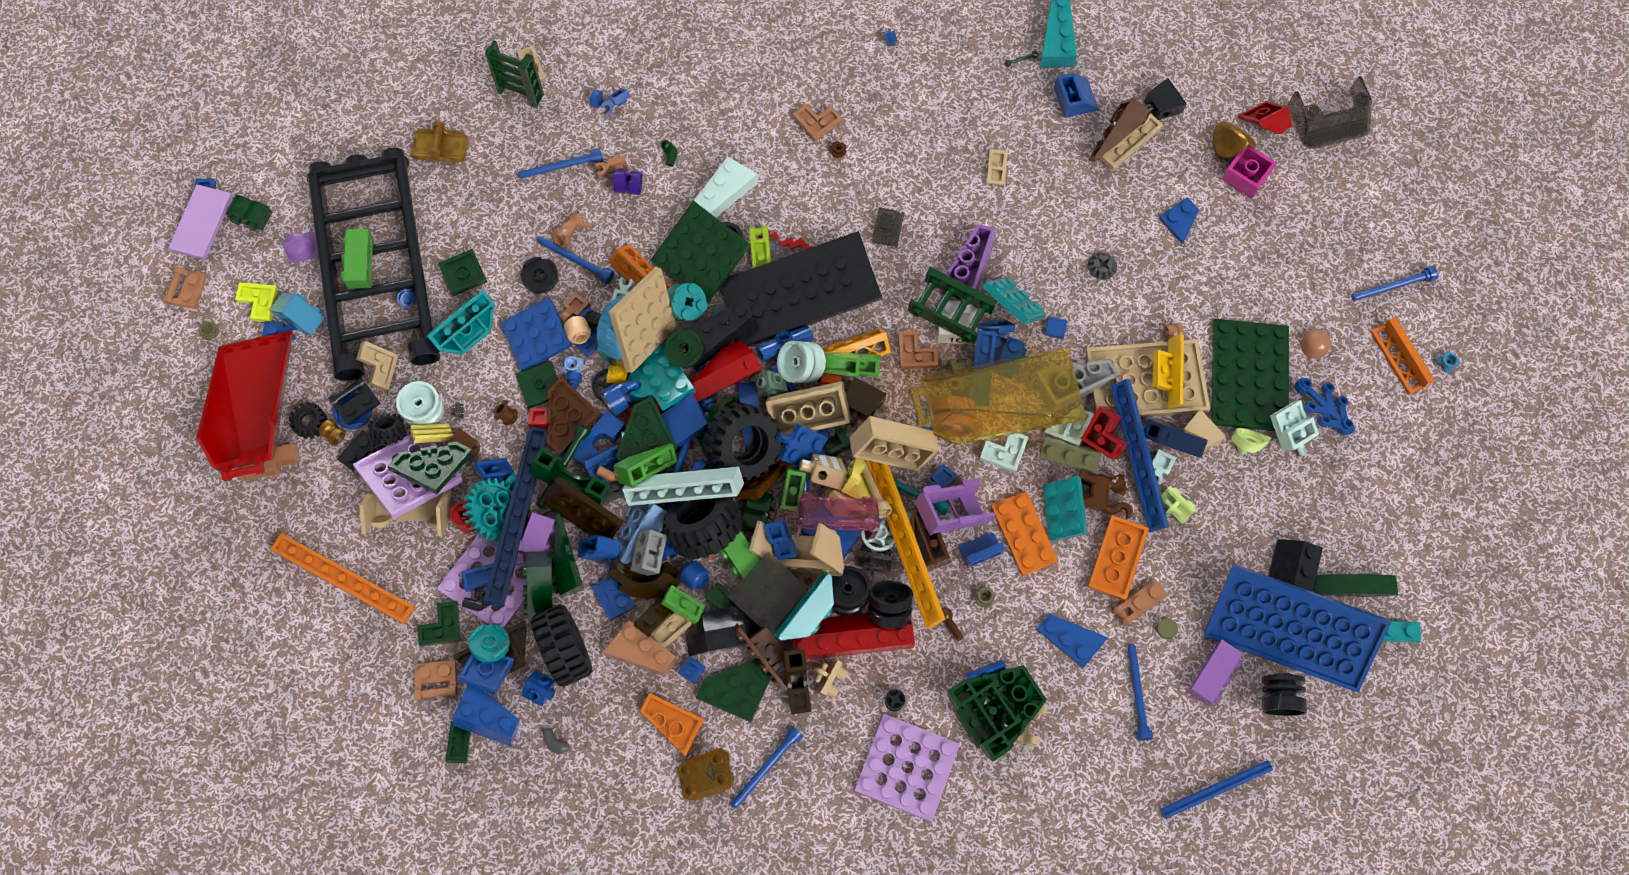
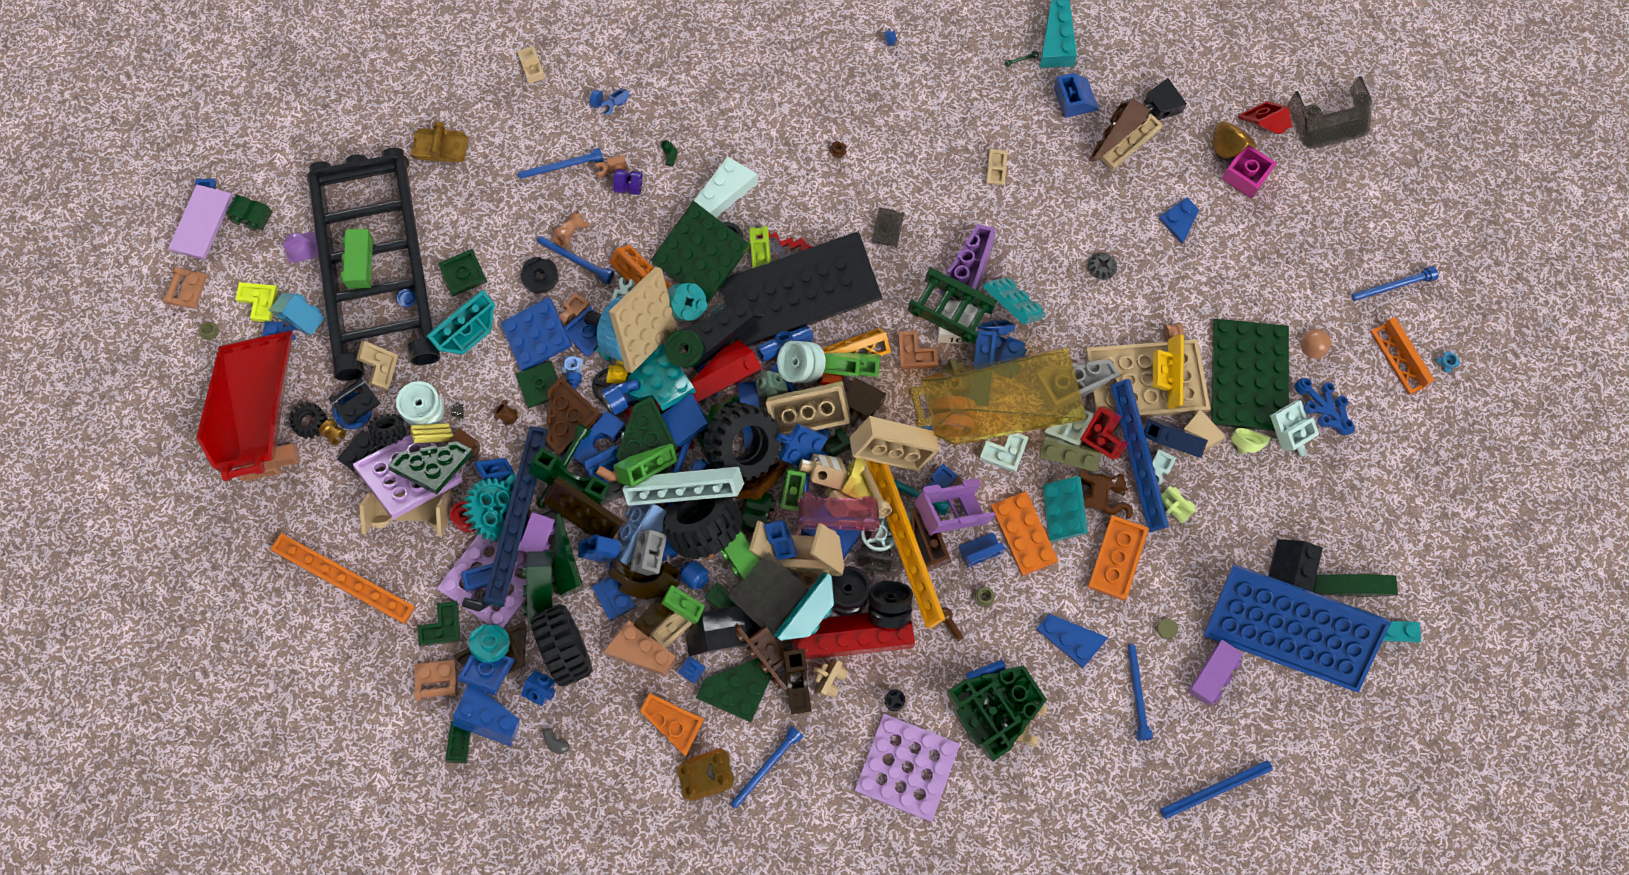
dark green fence [485,40,544,108] -> none
red plate [527,408,548,428] -> none
light nougat head [564,316,591,344] -> none
blue plate [700,397,716,414] -> none
nougat plate [793,104,843,141] -> none
blue tile [1045,317,1067,339] -> none
nougat plate [1113,579,1168,626] -> none
black wheel [1261,673,1307,716] -> none

